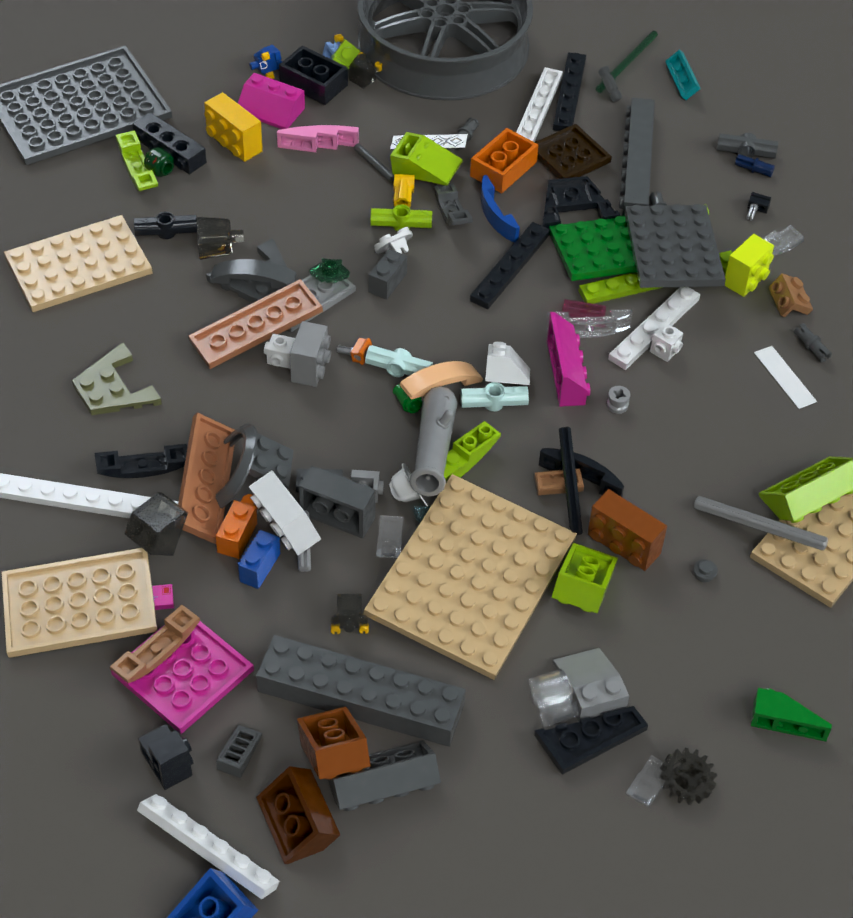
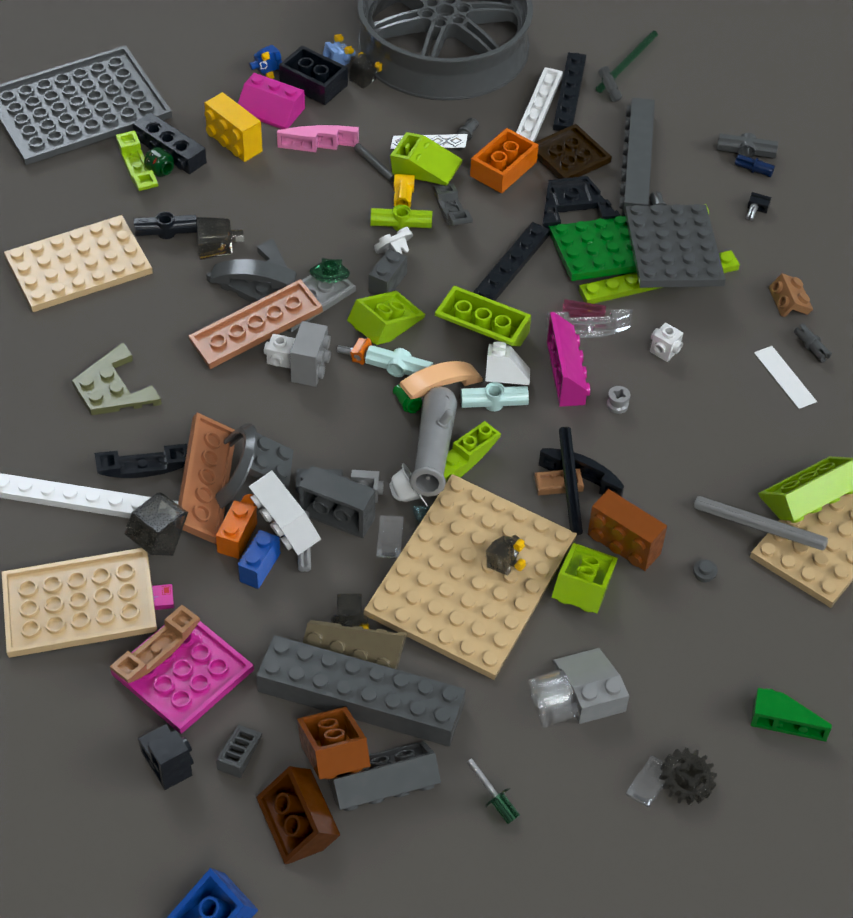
white plate [137,794,280,899] -> none
lime bracket [331,39,360,70] -> none
blue slope [481,175,520,243] -> none
black wing [534,706,648,775] -> none
white plate [608,287,700,370] -> none
teal plate [665,49,701,100] -> none
neon yellow brick [725,234,774,297] -> none
clear slope [763,224,804,255] -> none
none -> dark tan wing [303,620,407,669]
none -> lime slope [347,291,426,345]
none -> lime slope [435,286,531,346]
none -> clear green piece [467,758,520,824]
none -> clear smoke piece [486,535,526,575]

